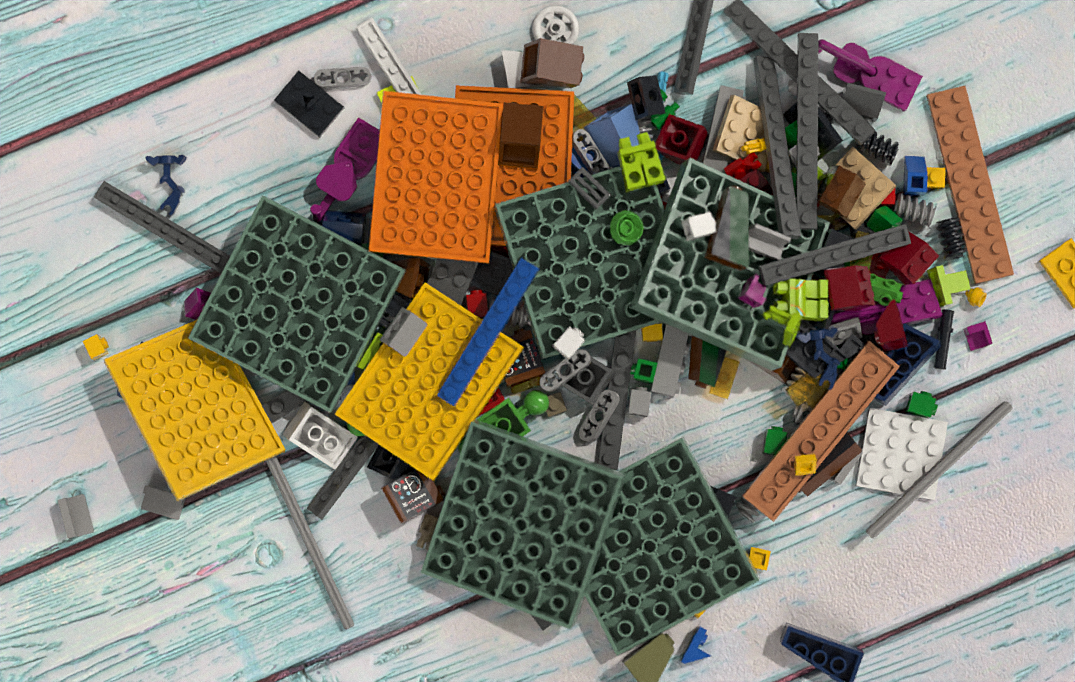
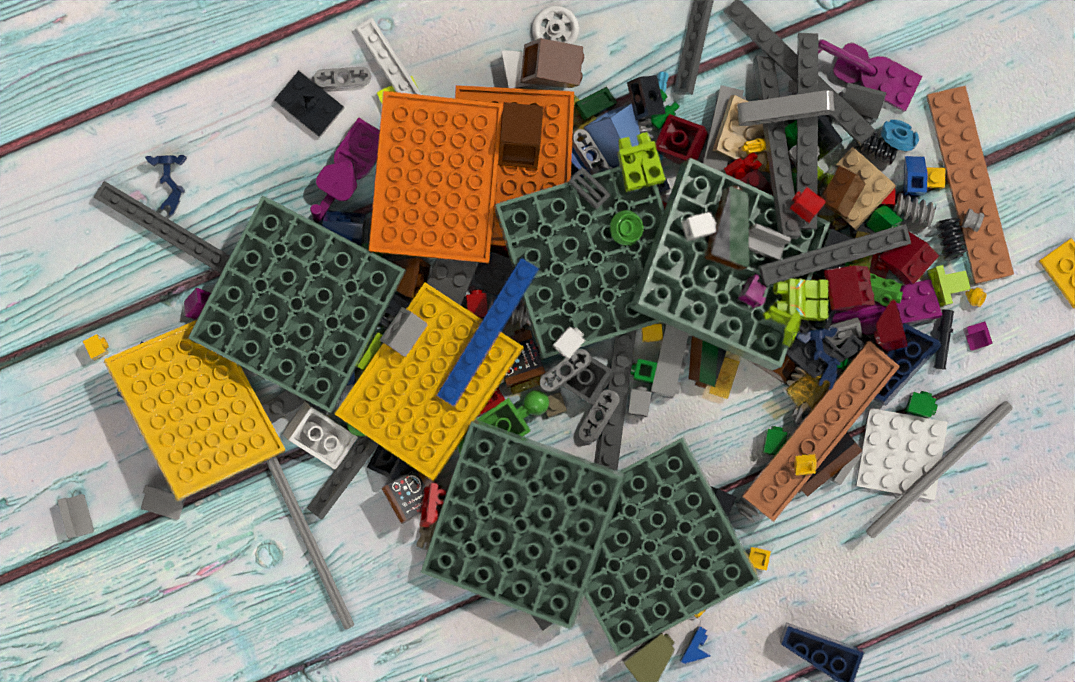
none -> red plate [420,483,446,527]
none -> dark green tile [574,86,617,121]
none -> light grey beam [737,91,835,126]
none -> red brick [790,187,826,223]
none -> dark azure tile [880,119,919,151]
none -> light grey wheel [962,208,984,232]

